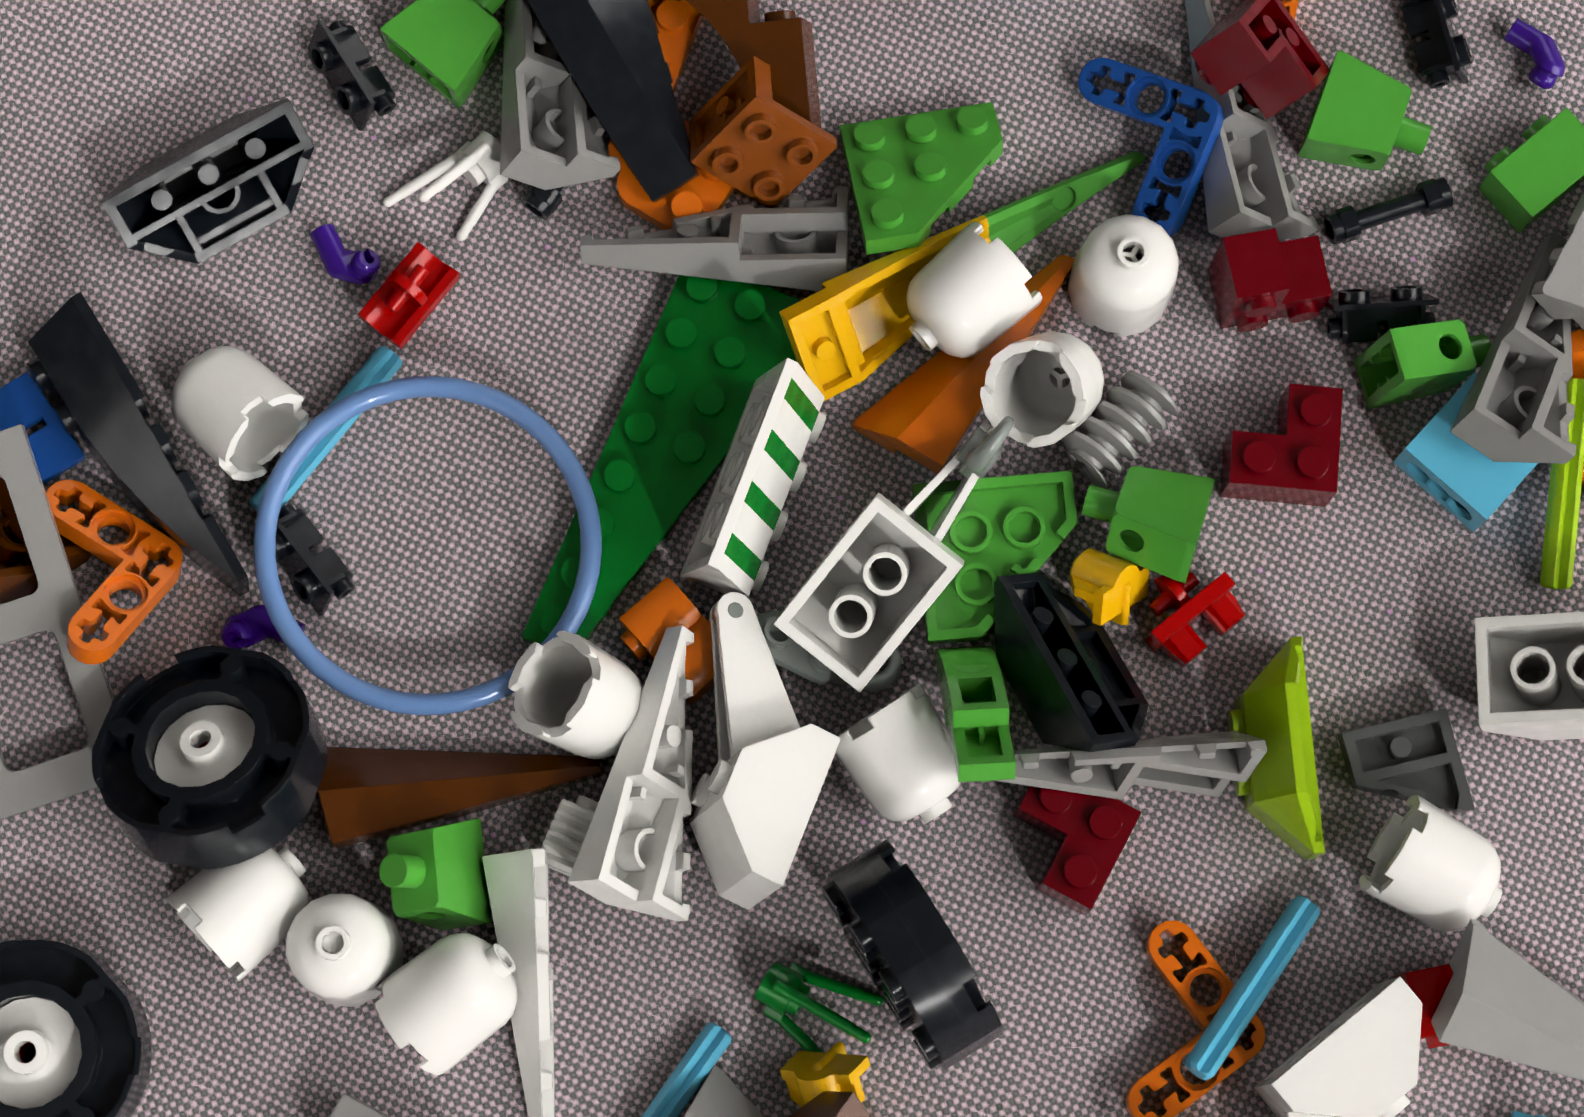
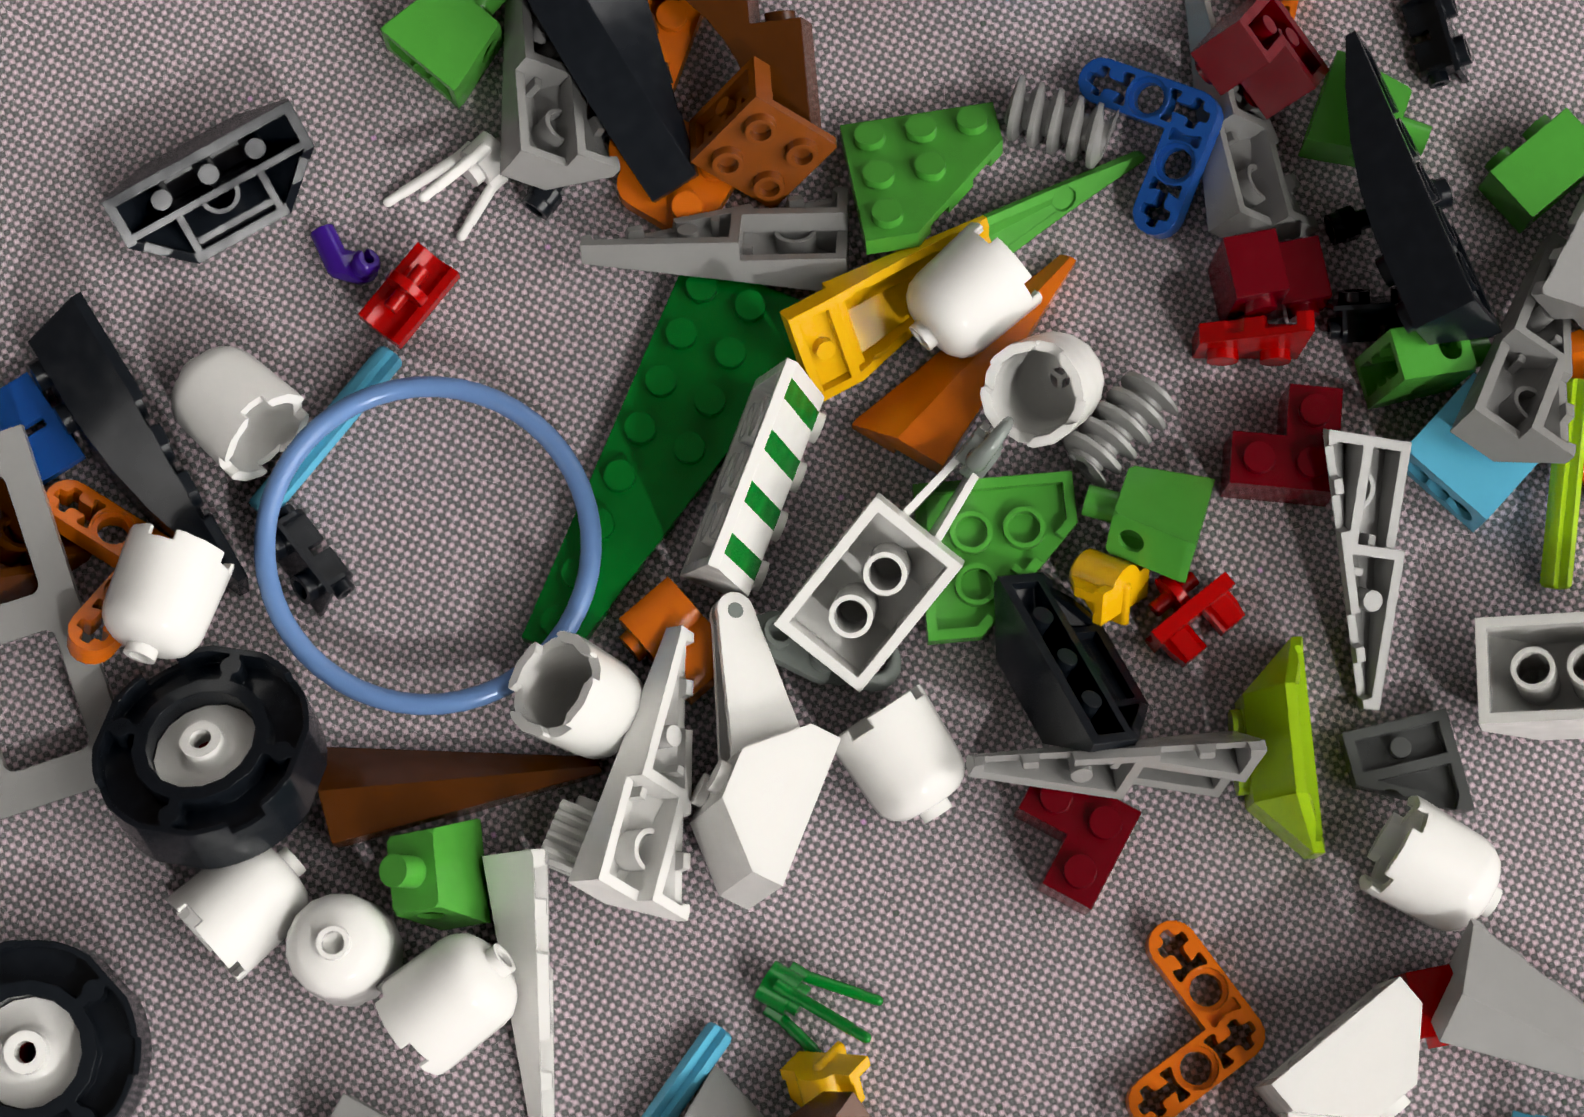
dark purple arm [221,605,305,649] -> none
black hinge [308,19,396,131] -> none
black piece [822,840,1002,1070] -> none
bright green slope [935,646,1016,782] -> none
white cylinder [1068,214,1179,337] -> none
medium azure axle [1185,895,1320,1081] -> none
dark purple arm [1504,18,1566,90] -> none
none -> white cylinder [101,523,235,664]
none -> light grey piece [1004,74,1119,170]
none -> red wing [1192,310,1315,366]
none -> light grey wedge [1323,428,1412,711]
none -> black wedge [1345,31,1502,345]

